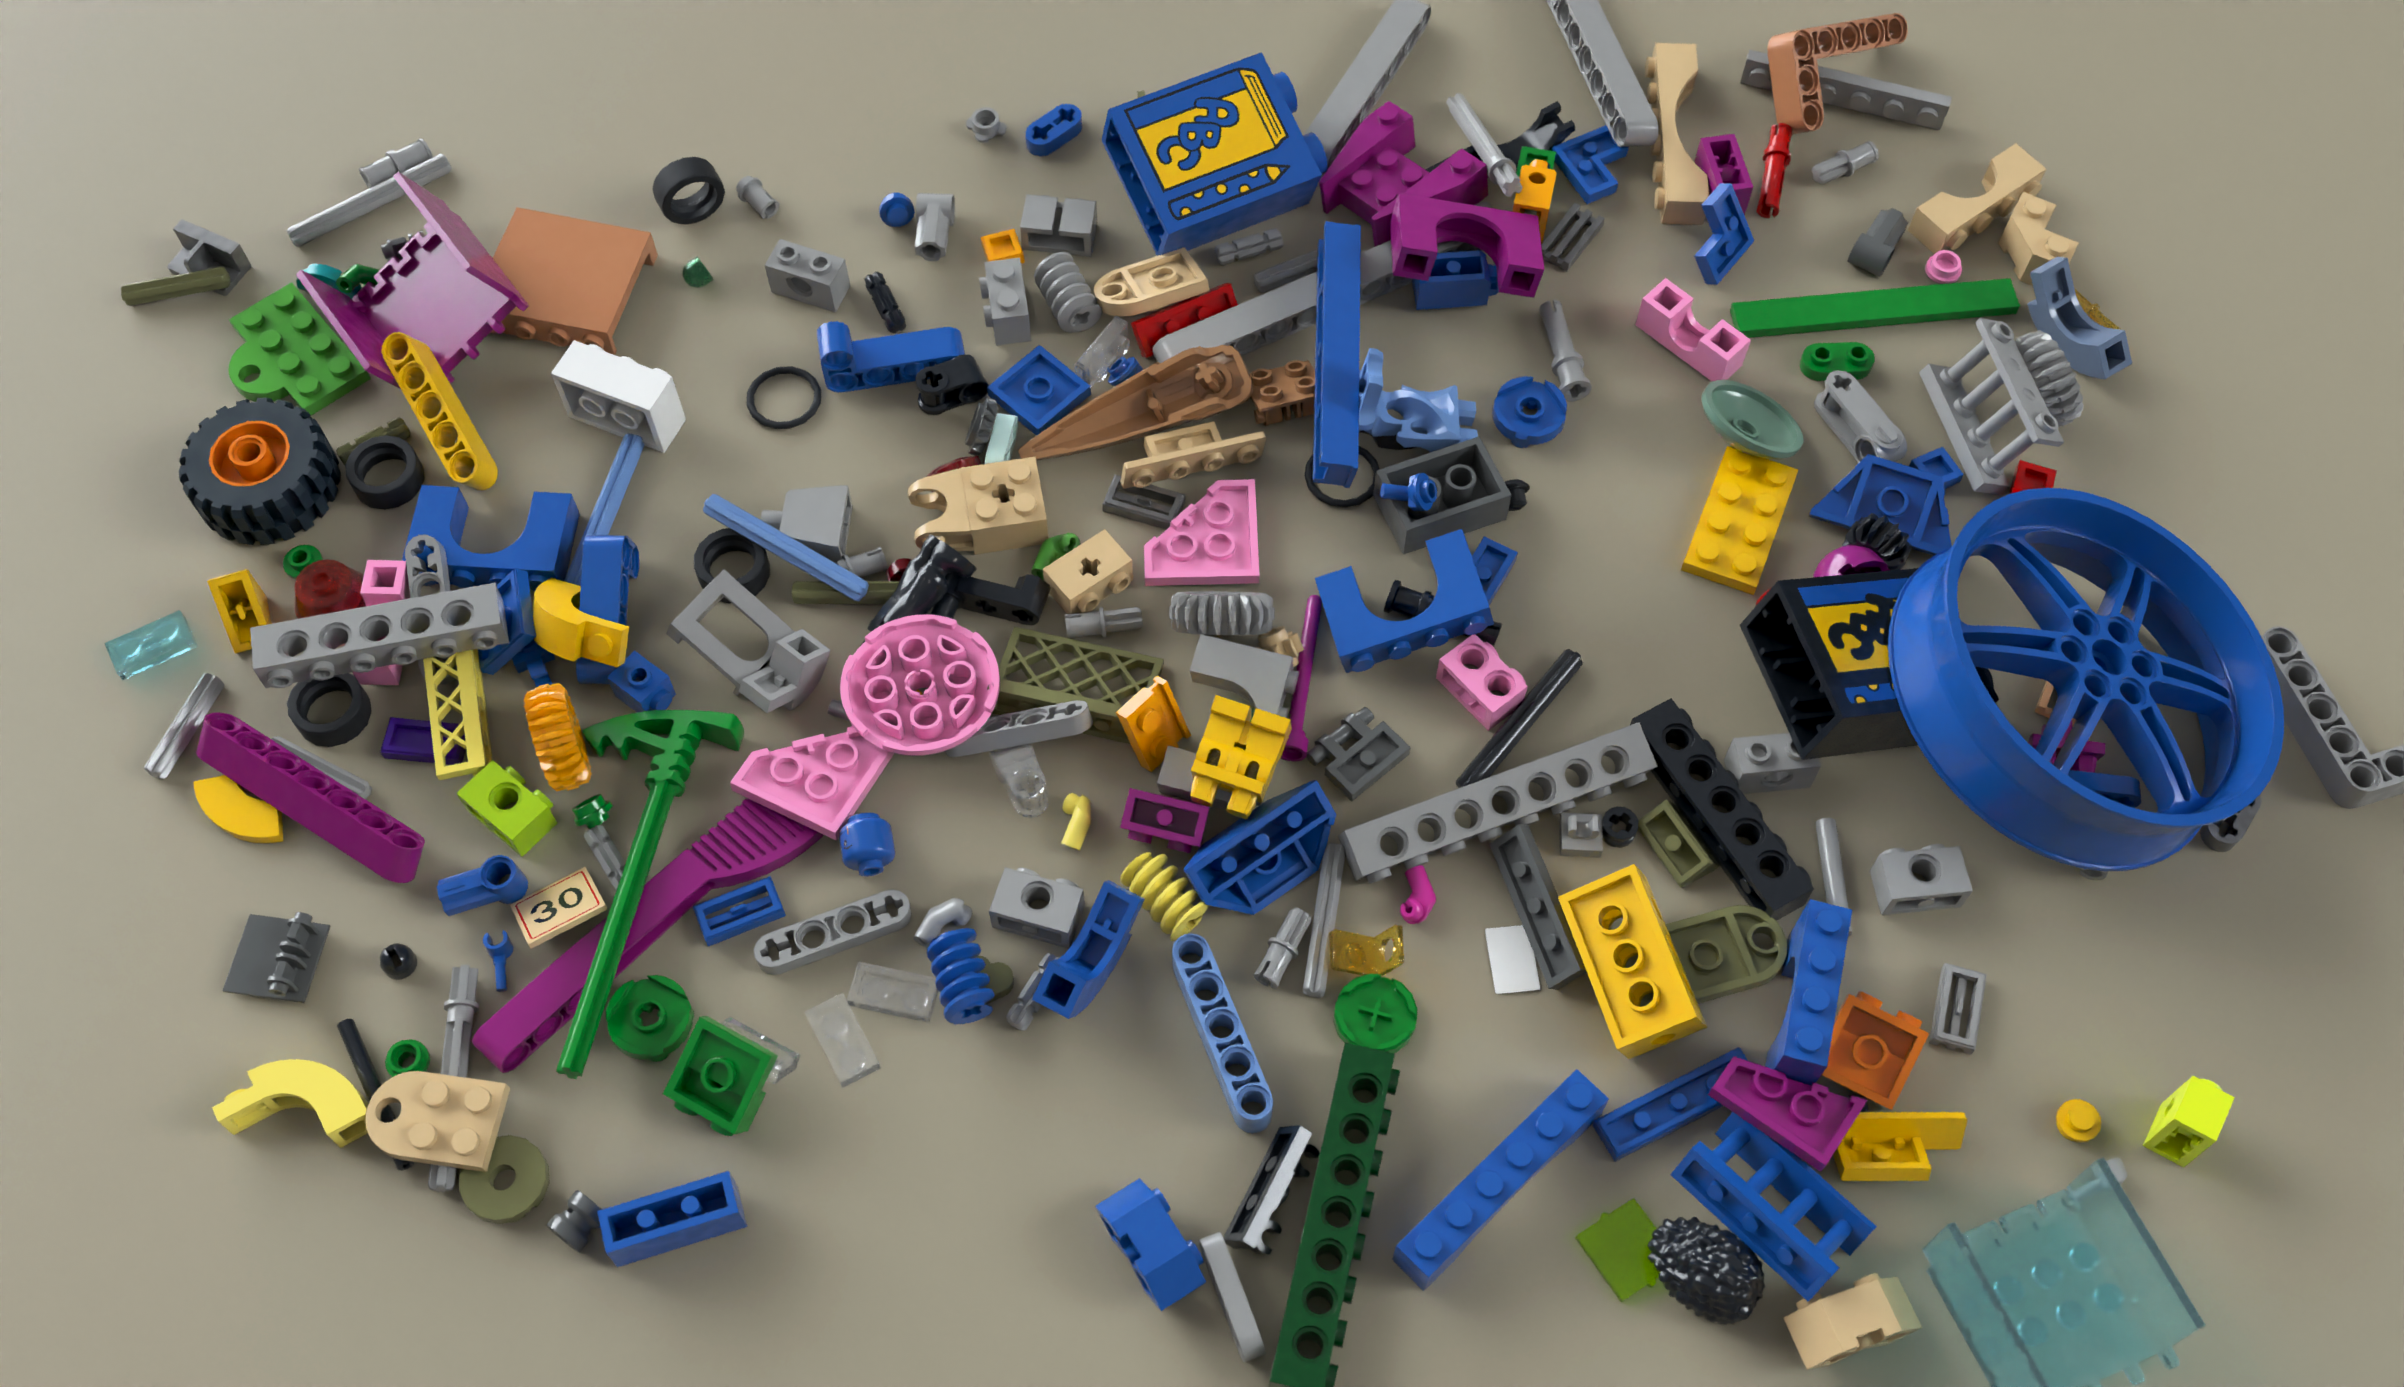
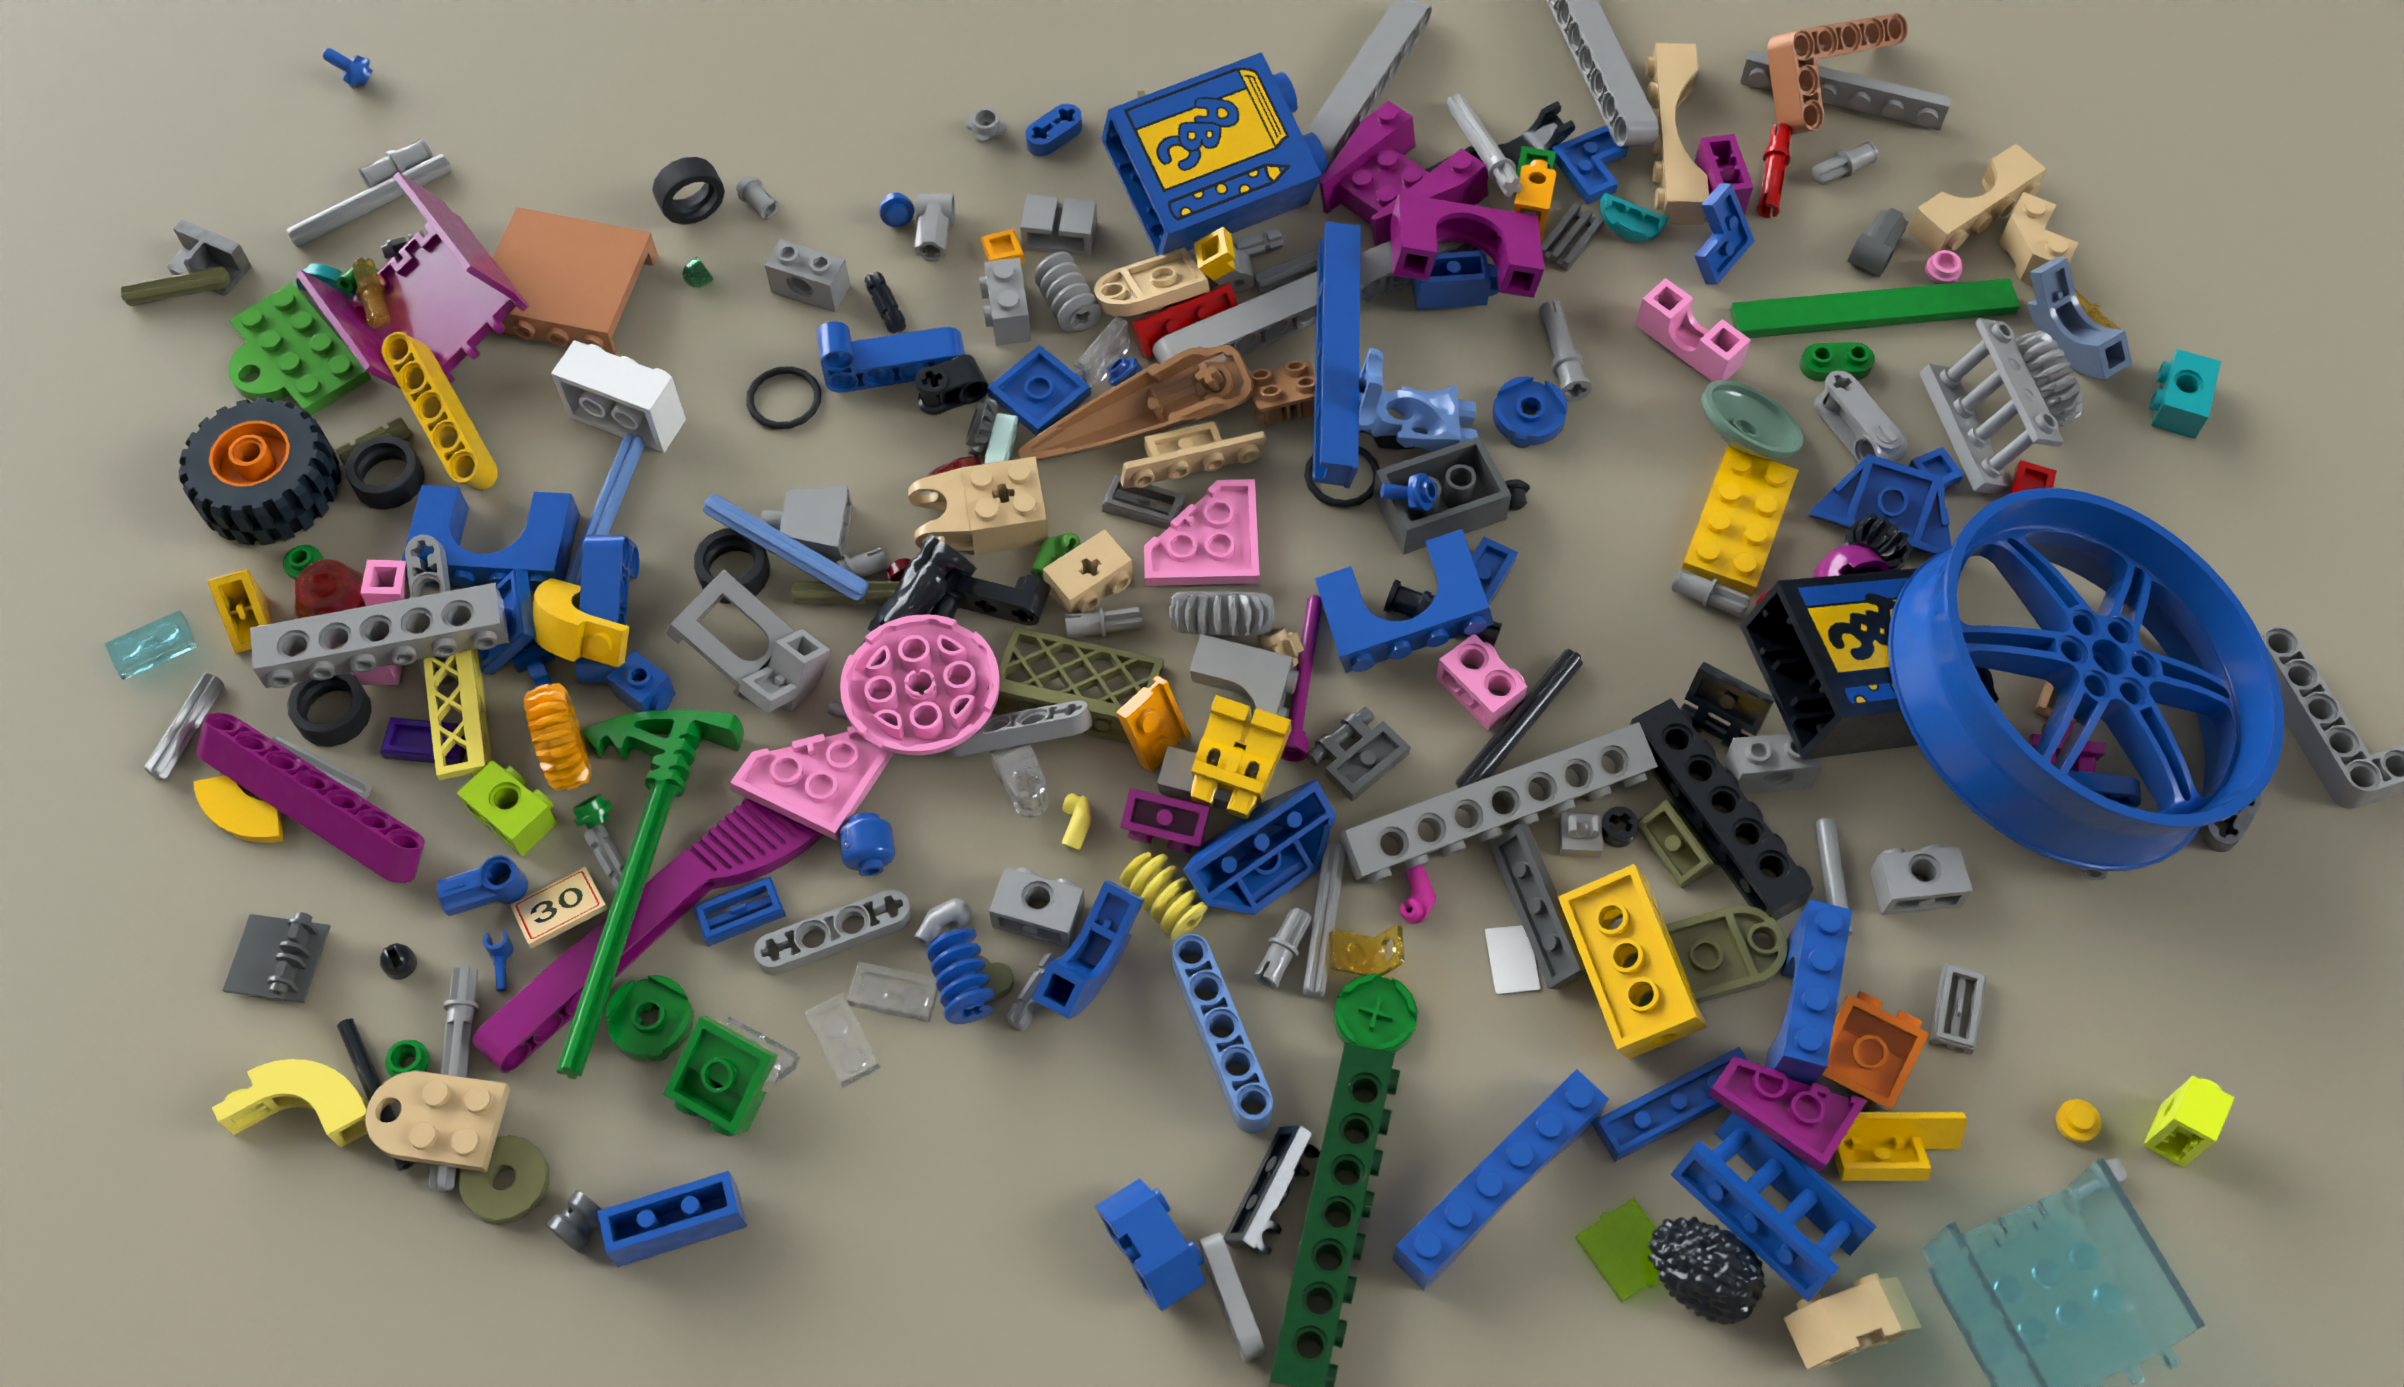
none -> blue plate [323,48,373,89]
none -> clear yellow axle [352,257,391,328]
none -> yellow leg [1194,227,1254,293]
none -> teal tile [1600,193,1669,242]
none -> light grey axle [1671,568,1750,617]
none -> black plate [1681,662,1776,748]
none -> teal brick [2149,349,2221,439]

